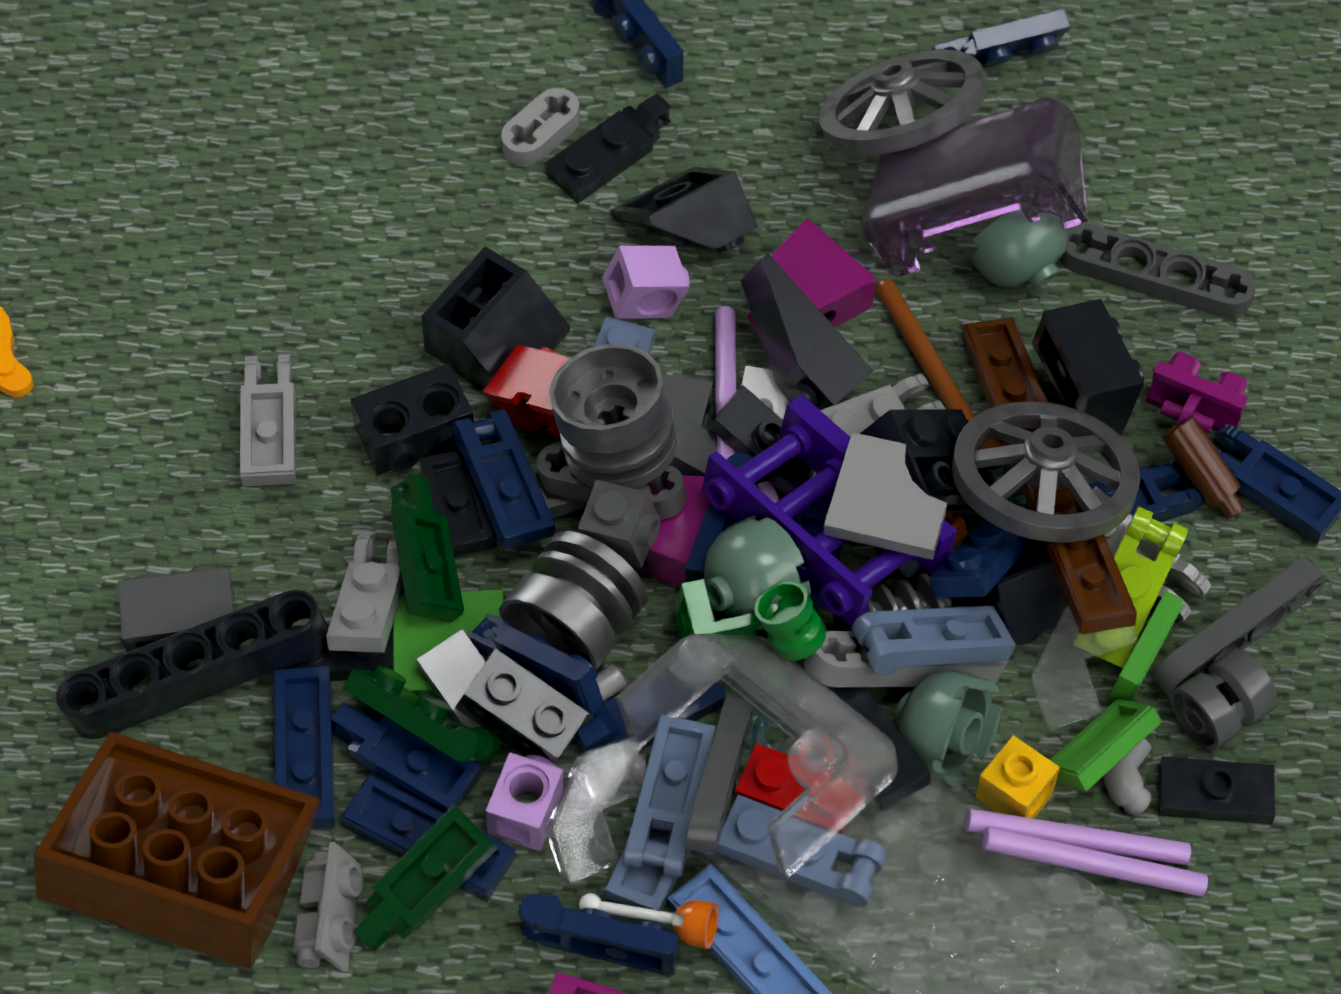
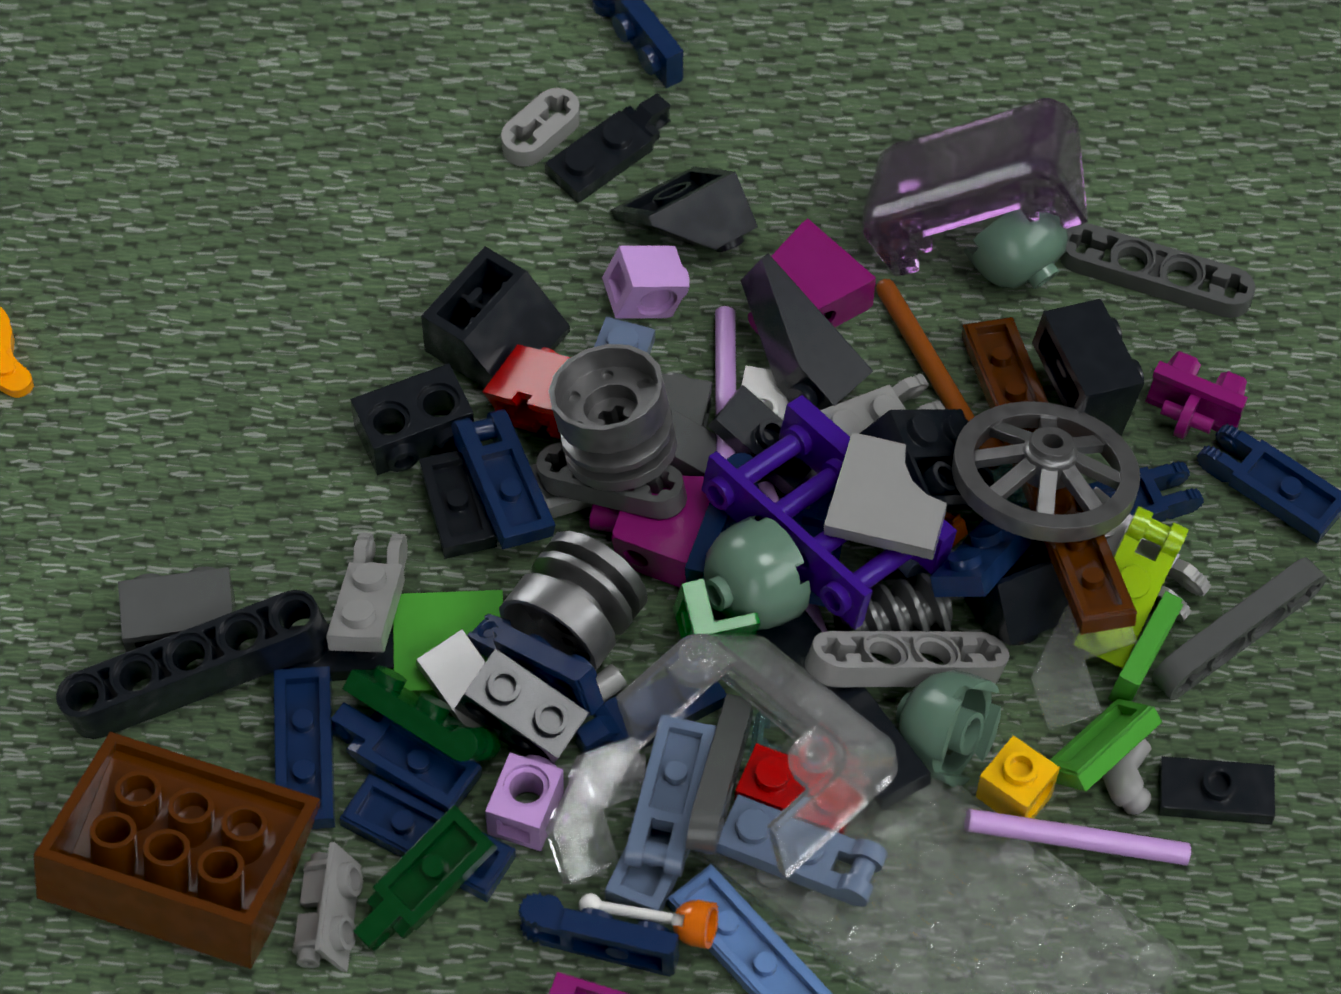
light grey hinge [240,354,296,486] -> none
dark green hinge [391,474,464,622] -> none
dark grey brick [578,479,660,568] -> none
green wheel [754,581,826,661] -> none
flat silver wheel [819,50,987,155] -> none
sand blue plate [852,606,1016,676] -> none
hinge [932,9,1070,67] -> none
lavender bar [982,827,1208,897] -> none
reddish brown cylinder [1160,415,1245,519] -> none
dark grey wheel [1169,648,1278,751] -> none

